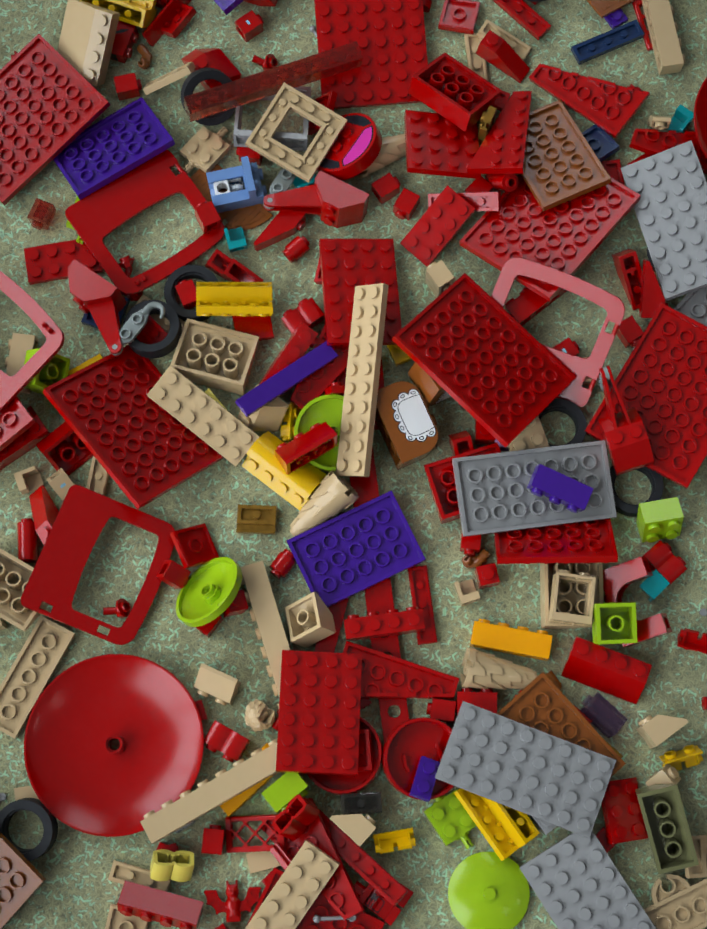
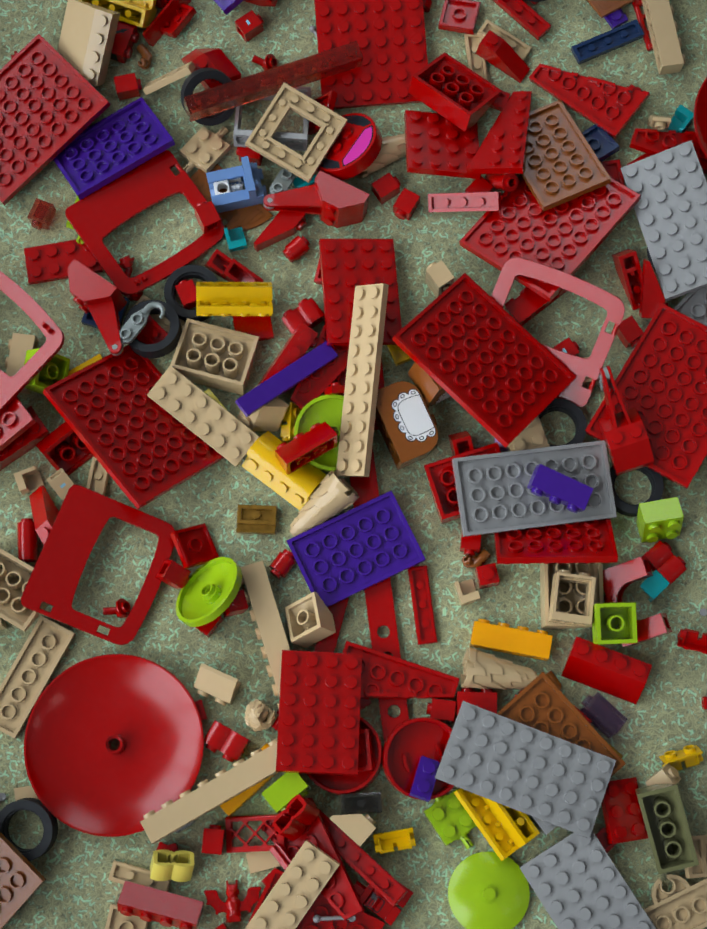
red brick [344,606,425,642] -> none
red plate [400,185,476,267] -> none
red brick [475,421,495,445] -> none
pearl gold plate [478,106,497,145] -> none
tan slope [636,714,689,749] -> none

